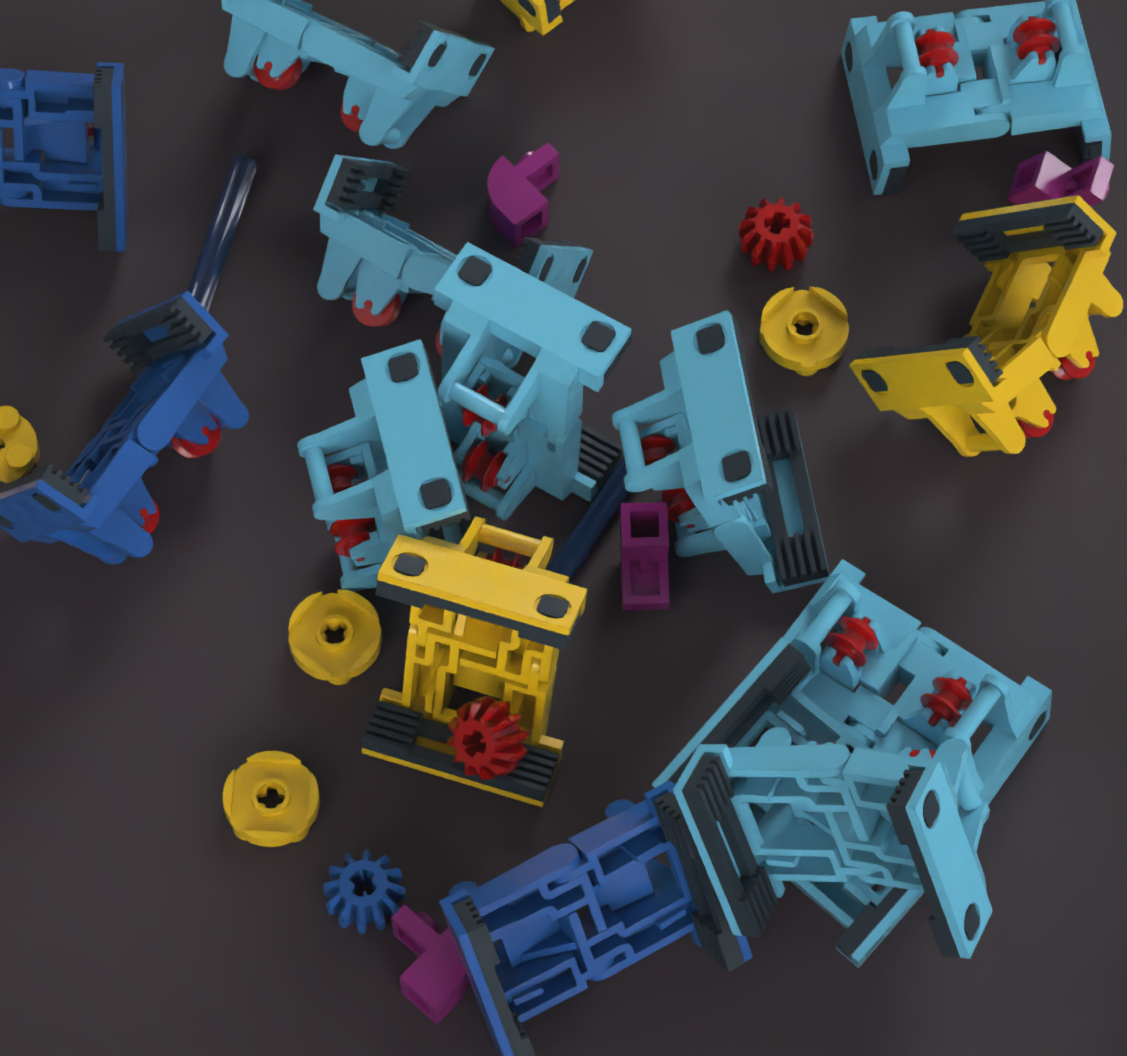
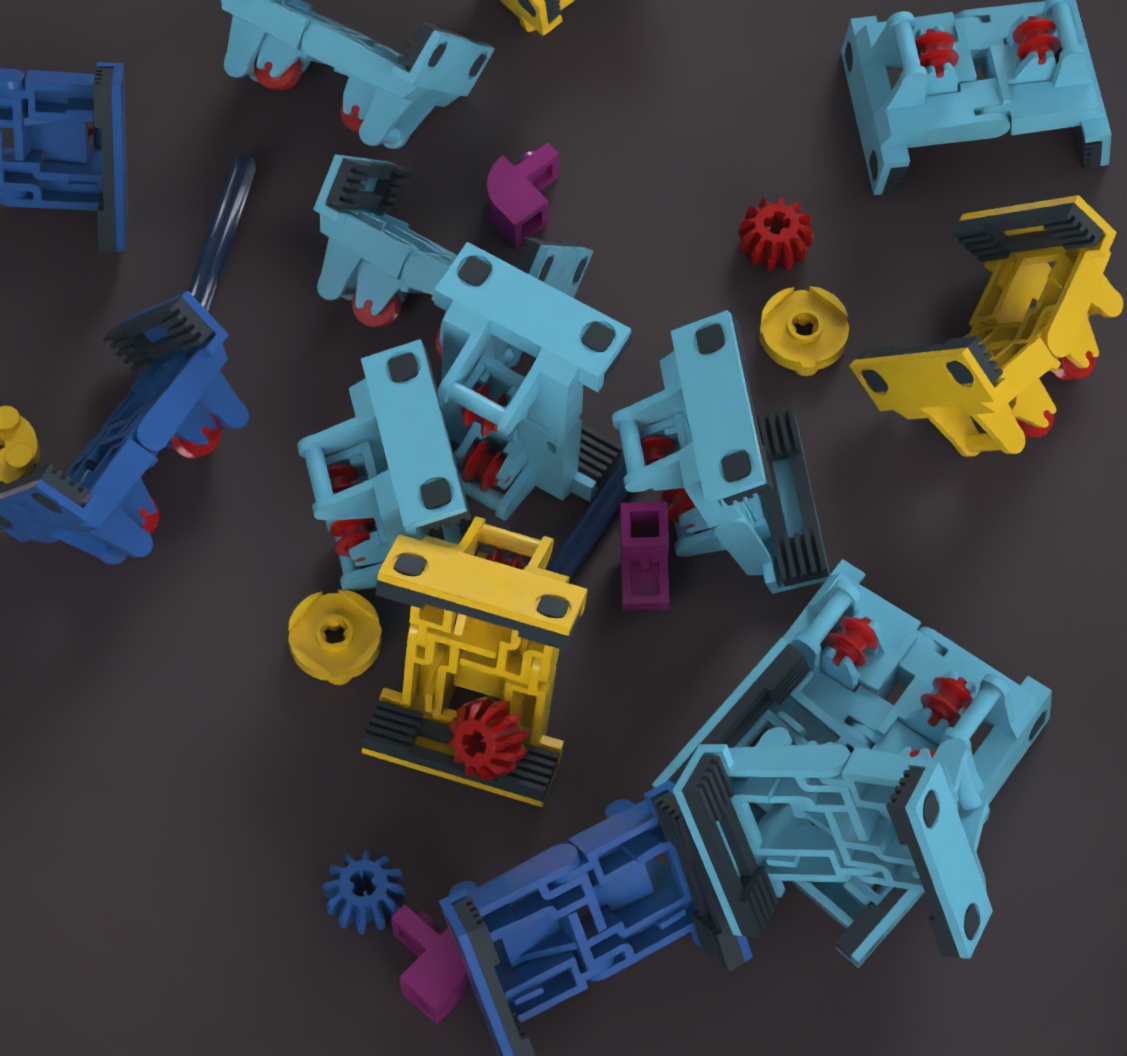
yellow plate [223,751,320,847] -> none
magenta brick [1007,150,1114,208] -> none

